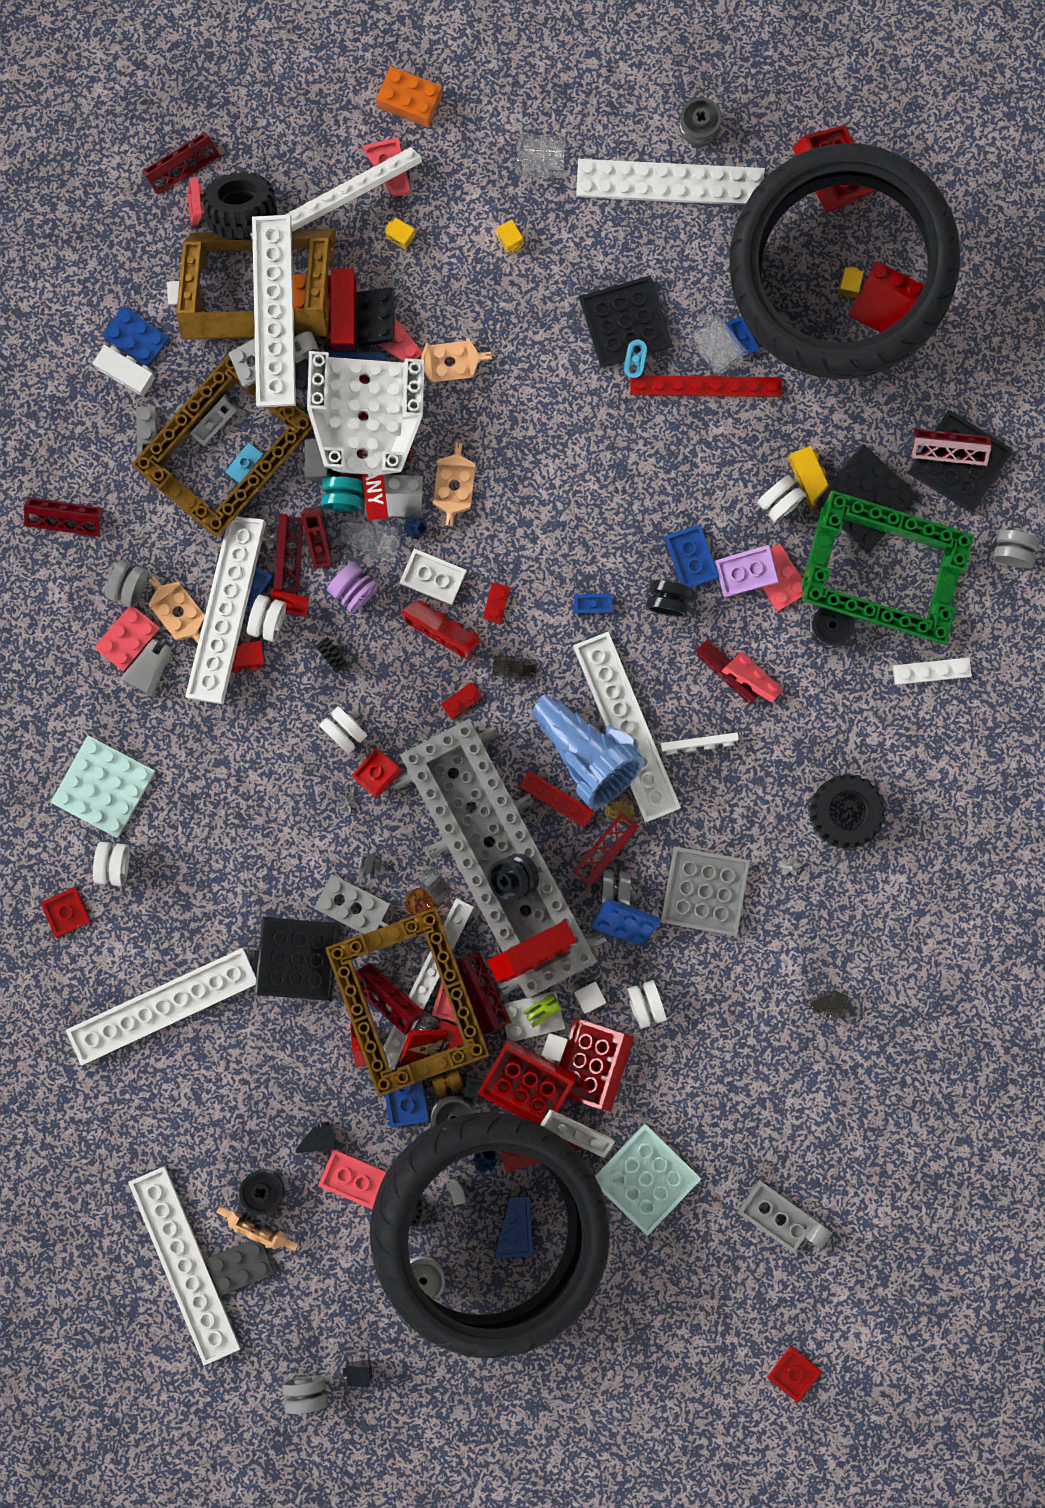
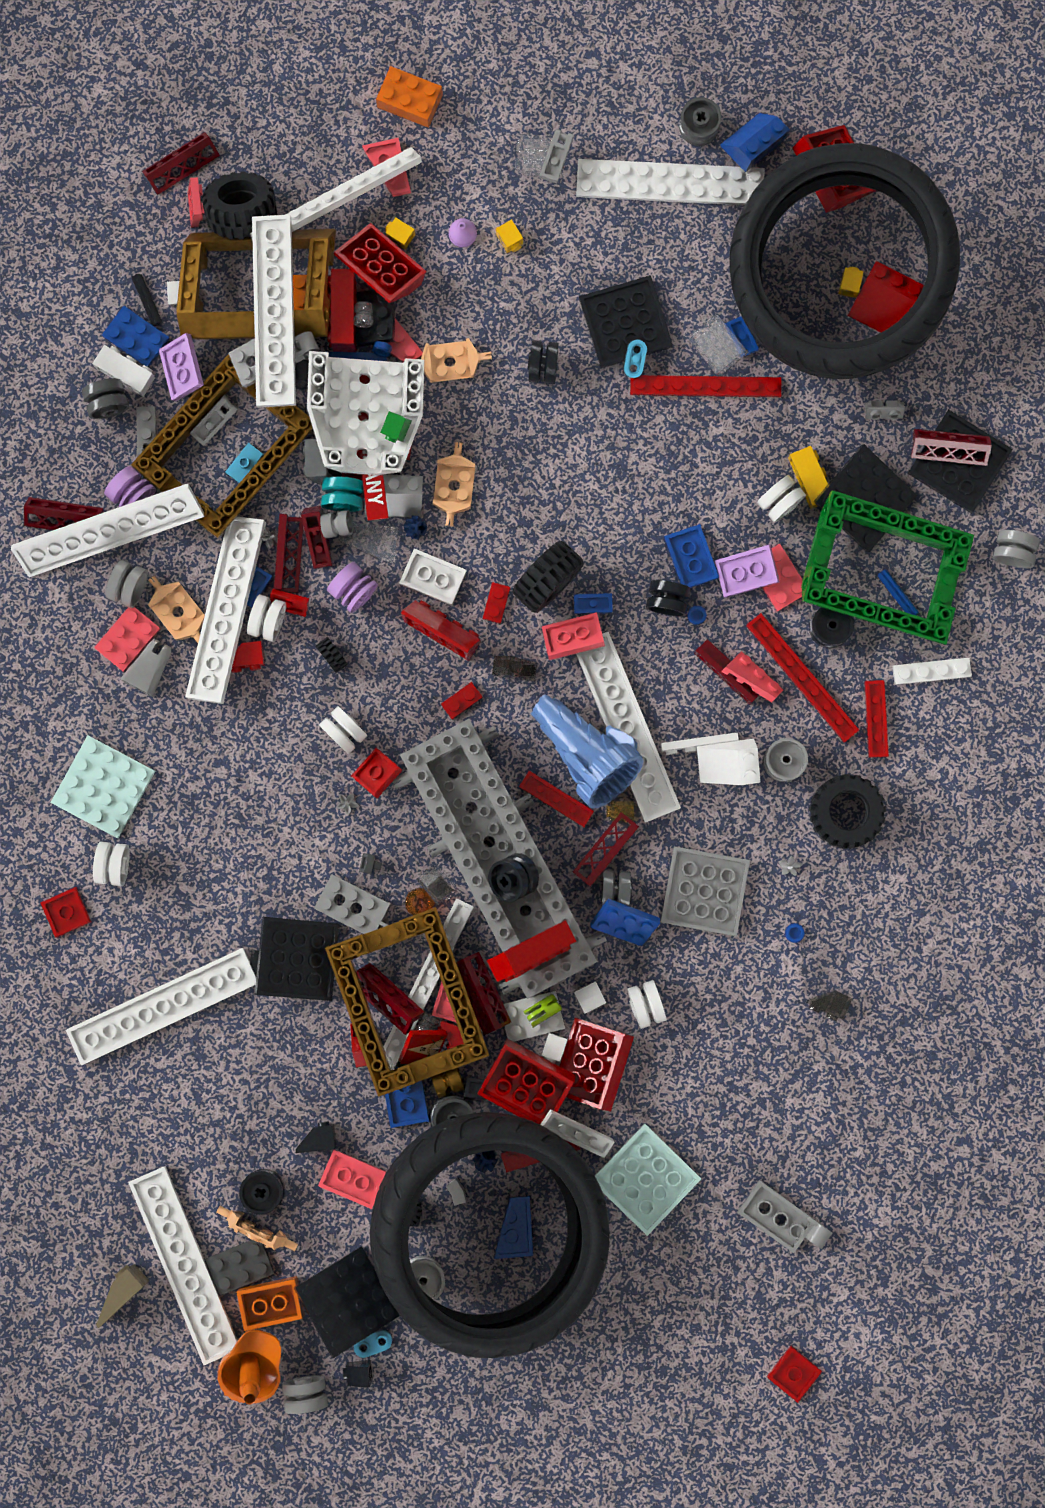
none -> white plate [11,483,204,577]
none -> dark grey wheel [82,378,129,419]
none -> dark tan slope [96,1264,149,1328]
none -> lavender wheel [104,466,156,507]
none -> black axle [132,274,162,326]
none -> lavender plate [159,333,204,402]
none -> orange piece [217,1330,281,1404]
none -> orange brick [237,1276,305,1331]
none -> black plate [294,1246,400,1358]
none -> light grey wheel [320,510,353,538]
none -> red slope [333,223,427,303]
none -> clear wheel [354,302,373,328]
none -> medium azure plate [354,1330,392,1358]
none -> blue tile [372,341,392,357]
none -> green brick [380,411,412,443]
none -> lavender helmet [449,218,477,247]
none -> black tyre [513,541,584,613]
none -> black wheel [528,340,559,384]
none -> light grey plate [539,129,574,184]
none -> coral plate [542,612,605,660]
none -> blue tile [687,606,707,625]
none -> white slope [696,738,760,785]
none -> blue slope [720,113,790,172]
none -> red plate [746,613,859,743]
none -> light grey wheel [763,738,808,782]
none -> blue tile [785,923,805,943]
none -> red plate [864,680,889,758]
none -> light grey hinge [865,400,905,420]
none -> blue axle [878,569,919,616]

